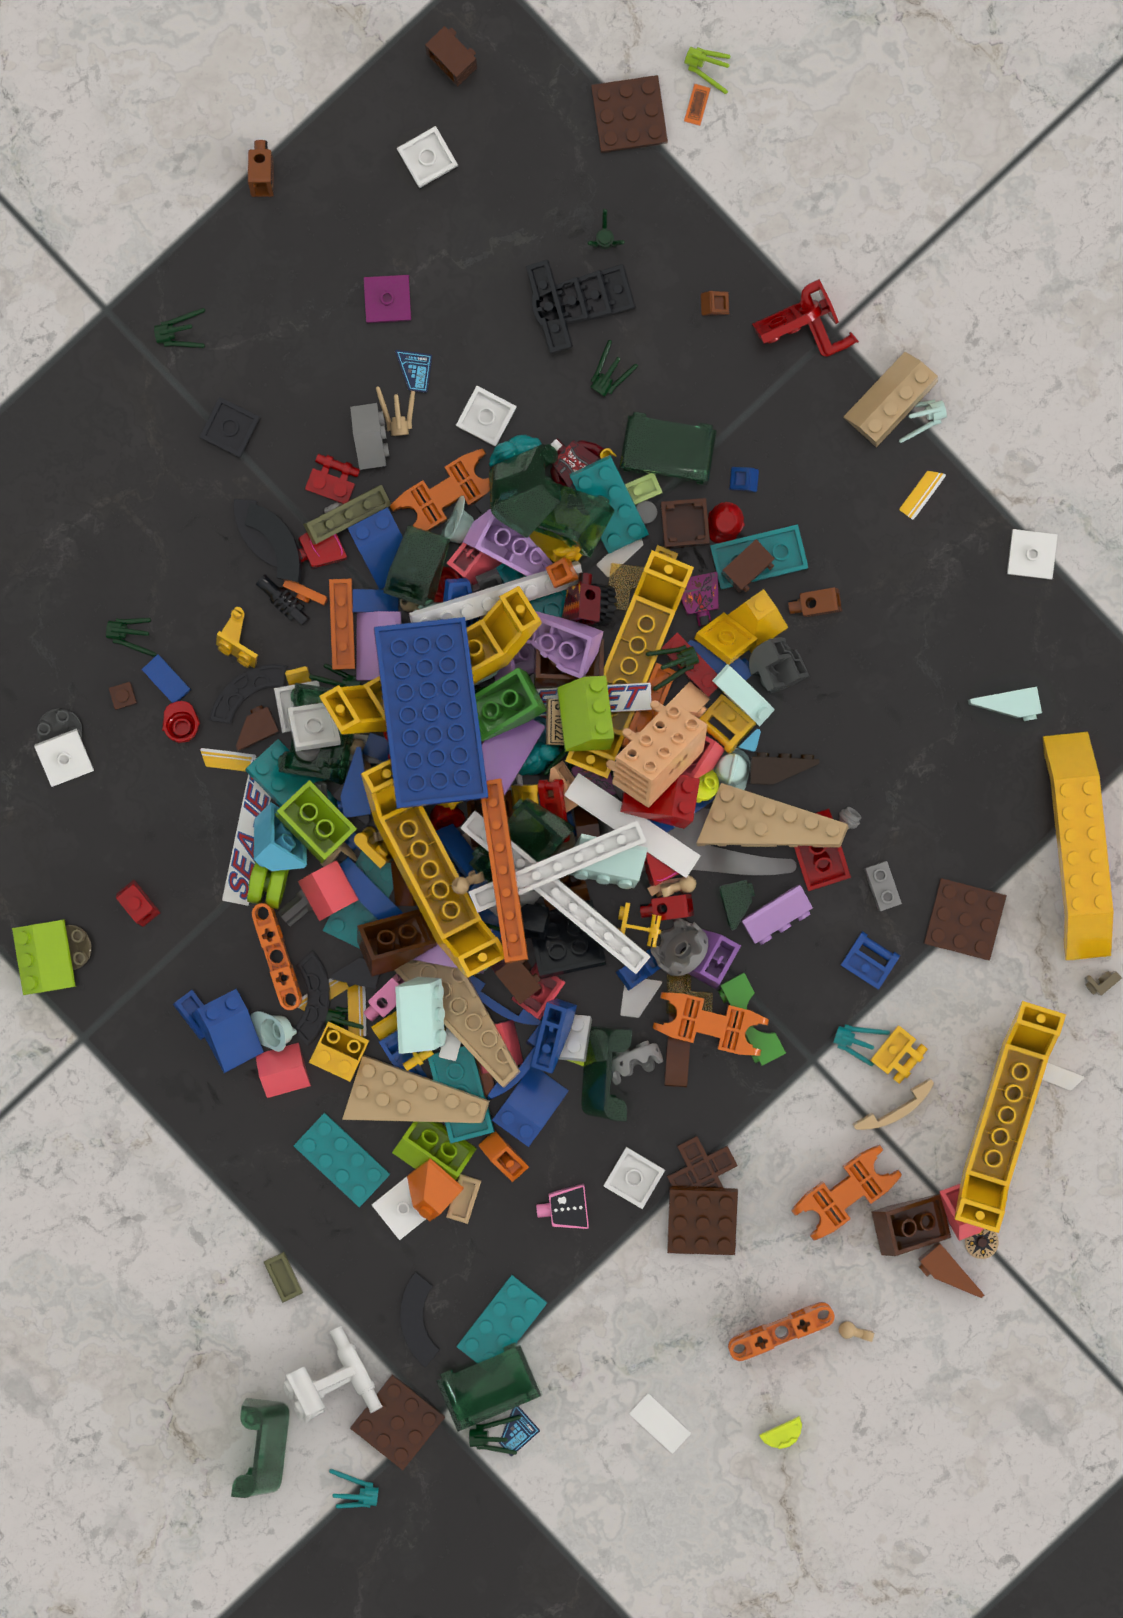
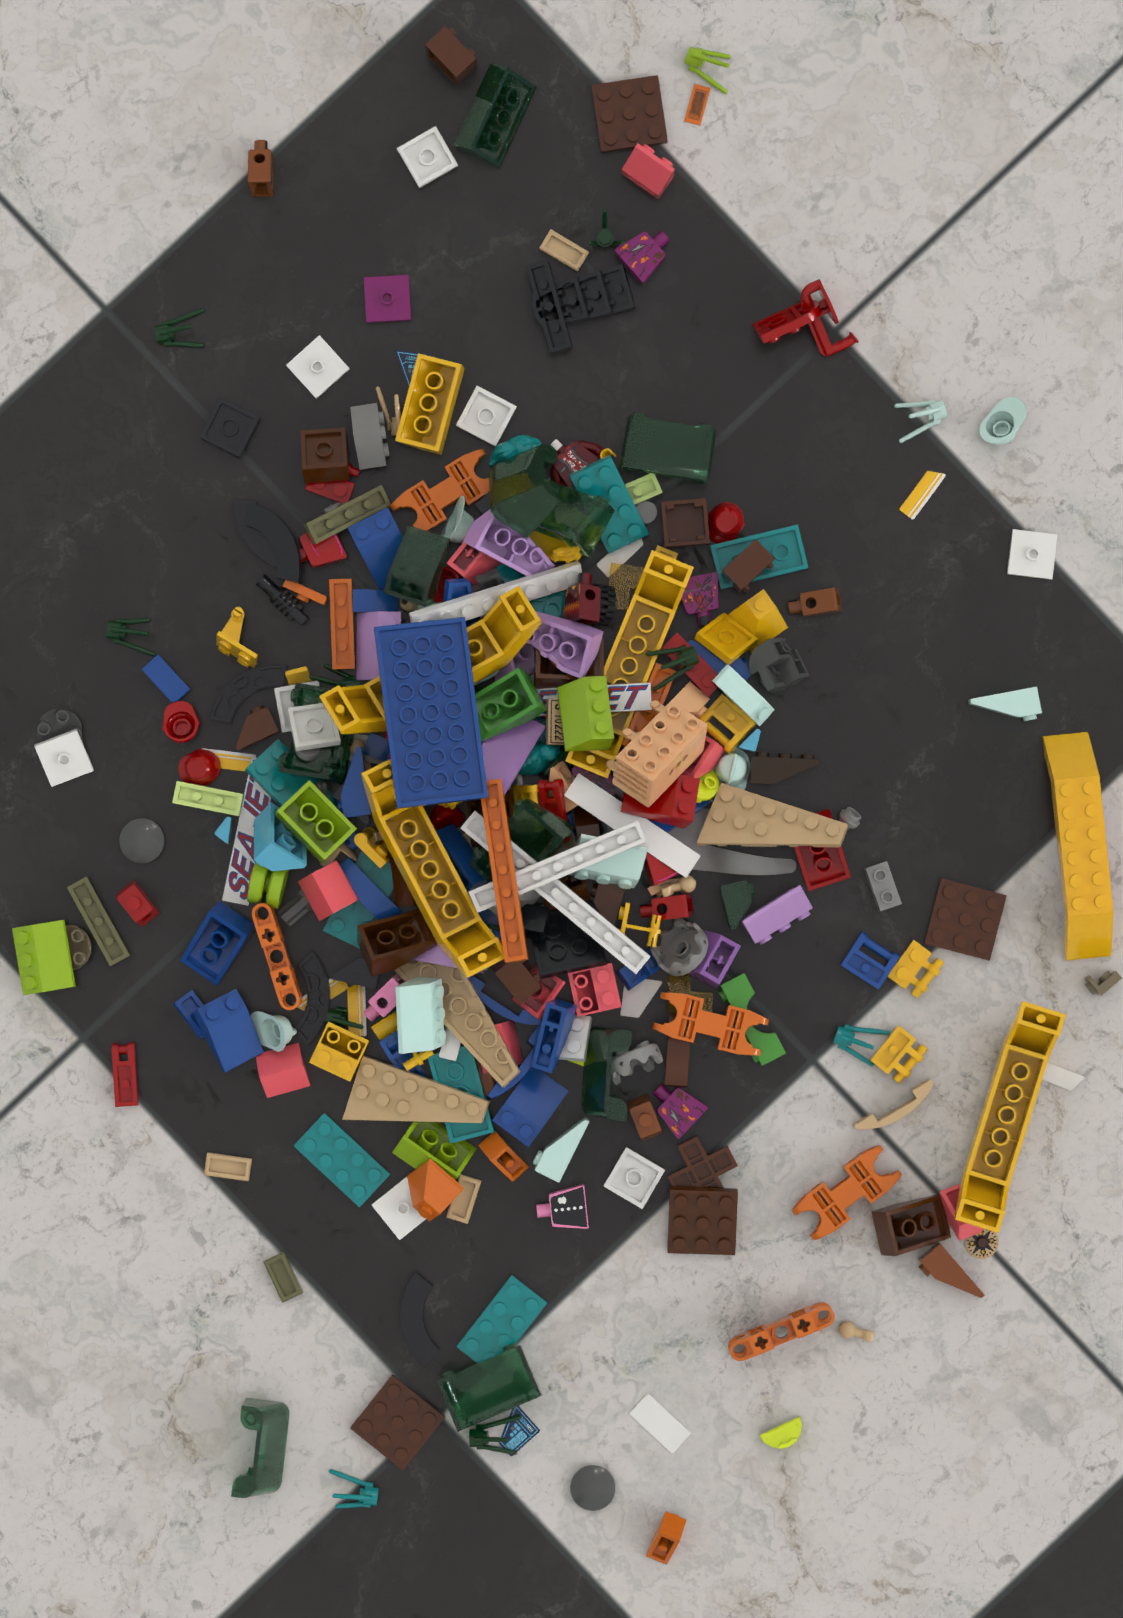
reddish brown plate [109,682,137,710] -> none
white plate [283,1326,383,1423] -> none
tan arm [452,870,485,894] -> none
orange slope [546,557,579,588] -> none
dark green plant [590,340,638,397] -> none
dark orange slope [701,291,729,316] -> none
blue slope [730,467,759,492] -> none
tan slope [843,352,938,447] -> none
none -> olive plate [67,876,131,966]
none -> red plate [112,1042,139,1107]
none -> dark grey dish [119,818,165,863]
none -> yellowish green plate [172,781,244,816]
none -> red hat [178,748,221,786]
none -> blue slope [180,901,255,986]
none -> tan tile [204,1152,252,1181]
none -> medium azure slope [215,816,233,844]
none -> white plate [286,335,350,399]
none -> reddish brown container [300,427,350,483]
none -> yellow slope [395,353,465,455]
none -> clear green slope [453,63,537,168]
none -> light aqua slope [533,1117,590,1183]
none -> tan tile [539,229,589,272]
none -> coral slope [568,962,622,1017]
none -> dark grey dish [570,1465,615,1511]
none -> reddish brown slope [590,883,625,926]
none -> magenta torso [614,230,670,285]
none -> coral slope [621,143,675,199]
none -> dark orange torso [626,1093,663,1141]
none -> orange slope [646,1511,686,1565]
none -> magenta torso [652,1084,708,1139]
none -> yellow plate [887,940,944,999]
none -> light aqua piece [979,397,1027,445]

